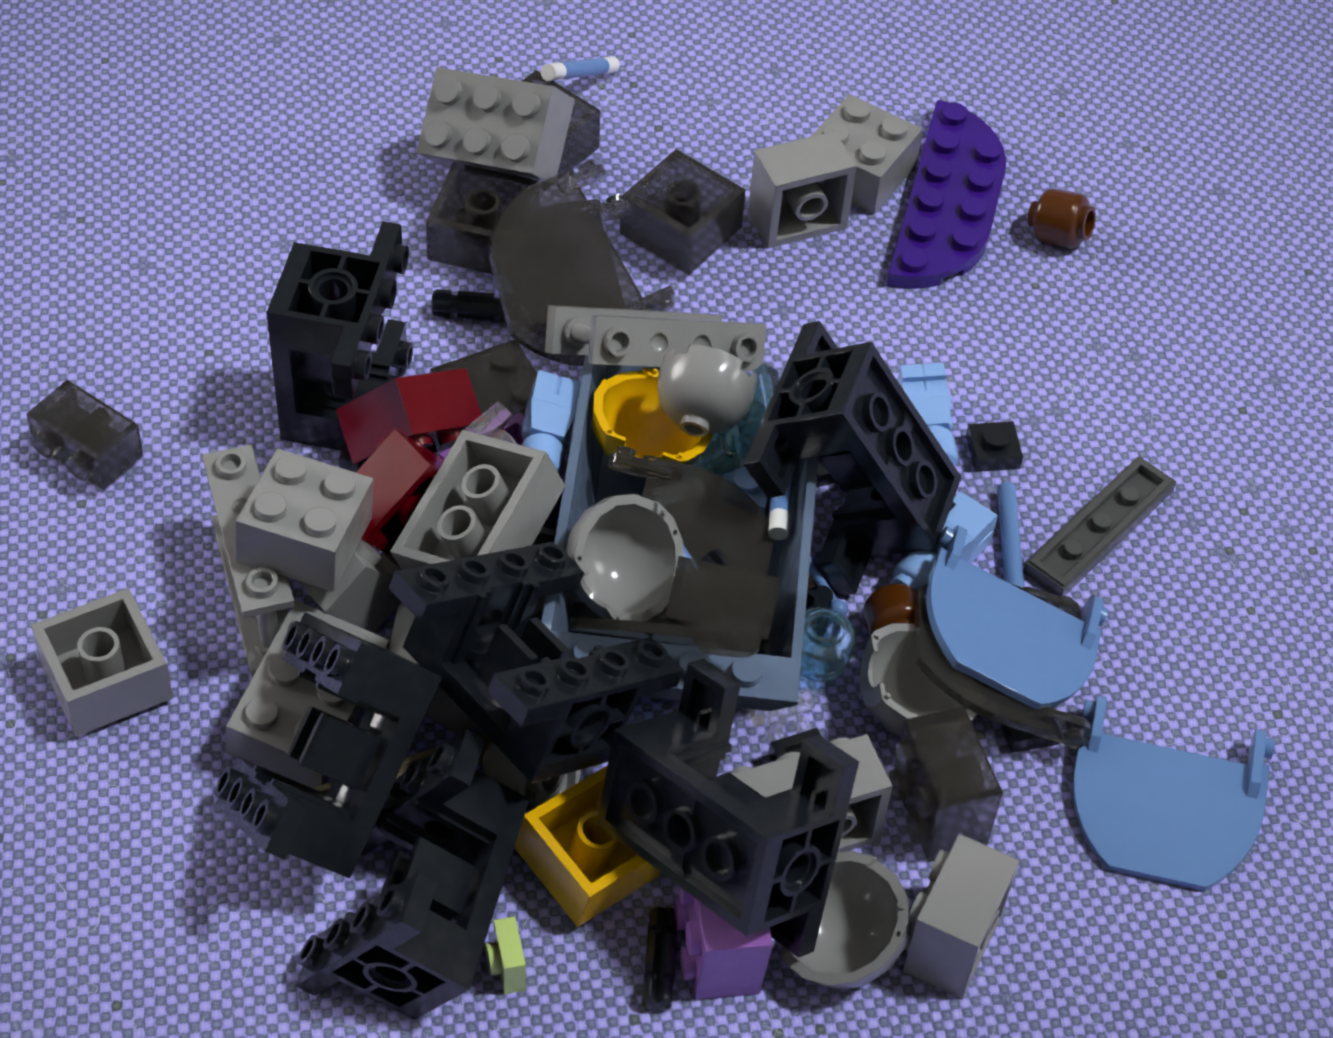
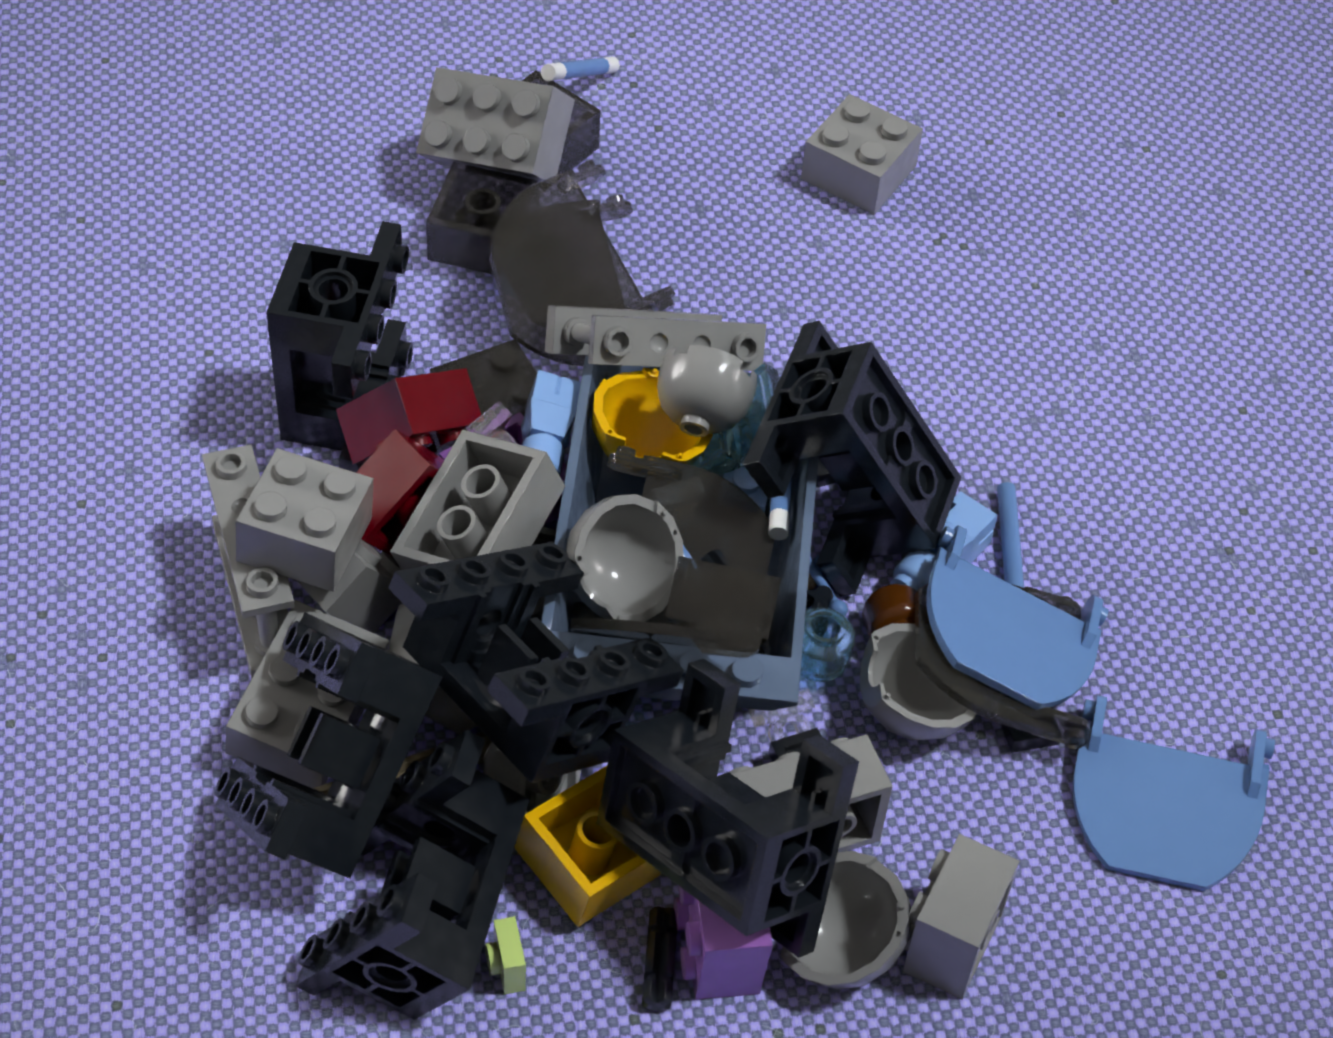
clear smoke brick [26,380,144,490] -> none
light grey brick [31,588,173,737] -> none
black axle [431,289,520,322] -> none
clear smoke brick [620,149,746,275] -> none
light grey brick [748,131,857,249] -> none
dark purple plate [886,99,1006,289] -> none
clear smoke brick [889,706,1003,862] -> none
light blue piece [897,363,958,466] -> none
black plate [966,421,1023,472] -> none
dark grey tile [1023,456,1177,599] -> none
reddish brown head [1028,189,1096,249] -> none

